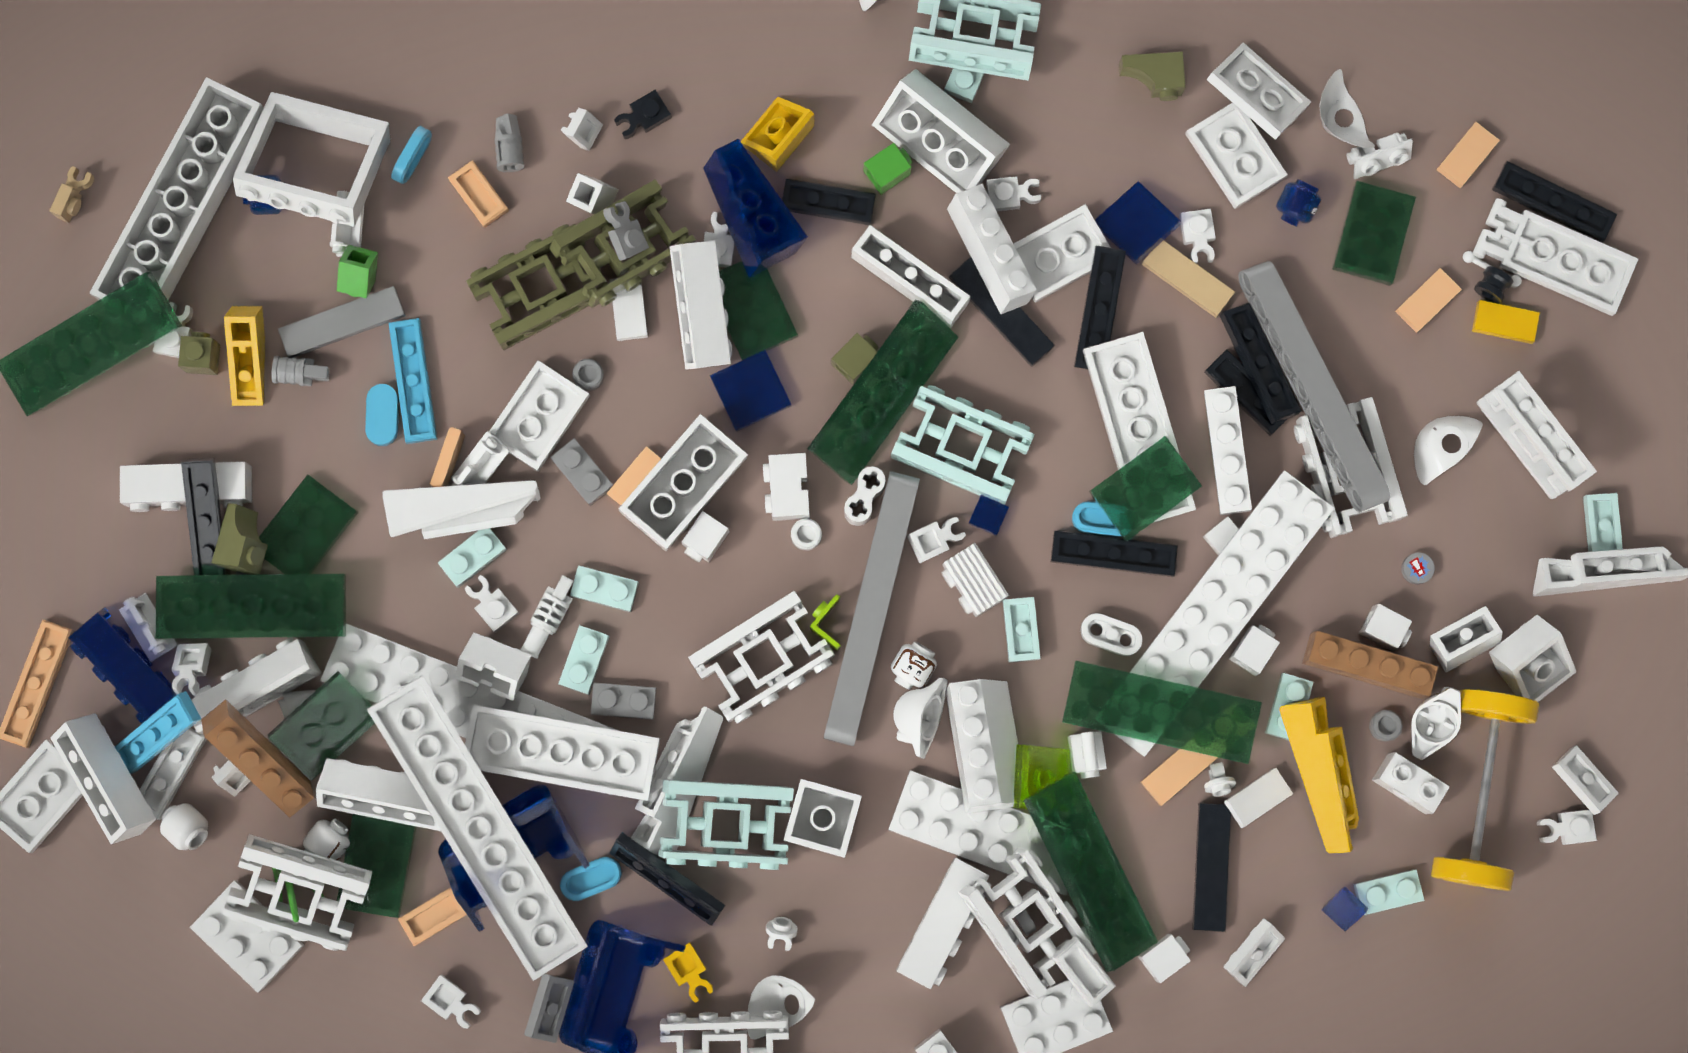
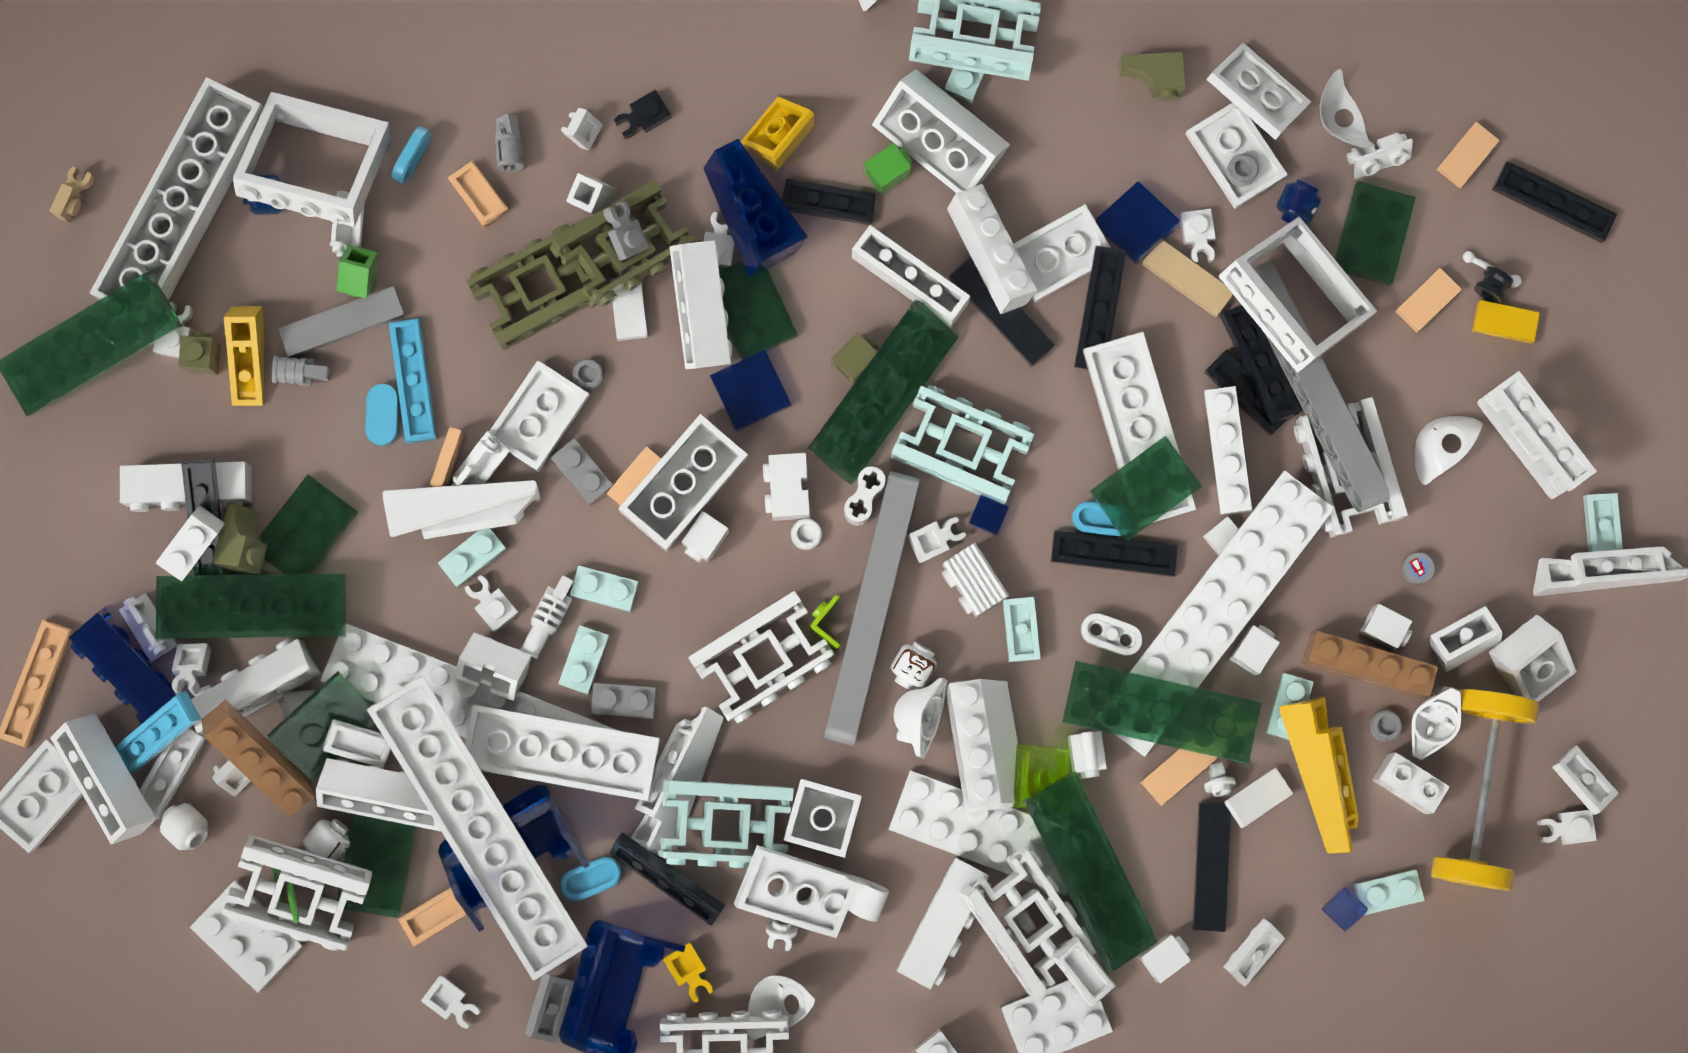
white plate [986,177,1041,211] -> none
white hinge [1472,198,1638,316] -> none
none -> white brick [156,505,226,582]
none -> white tile [322,719,391,769]
none -> white hinge [734,845,889,938]
none -> white window [1219,217,1377,373]
none -> light grey tile [1226,154,1259,187]

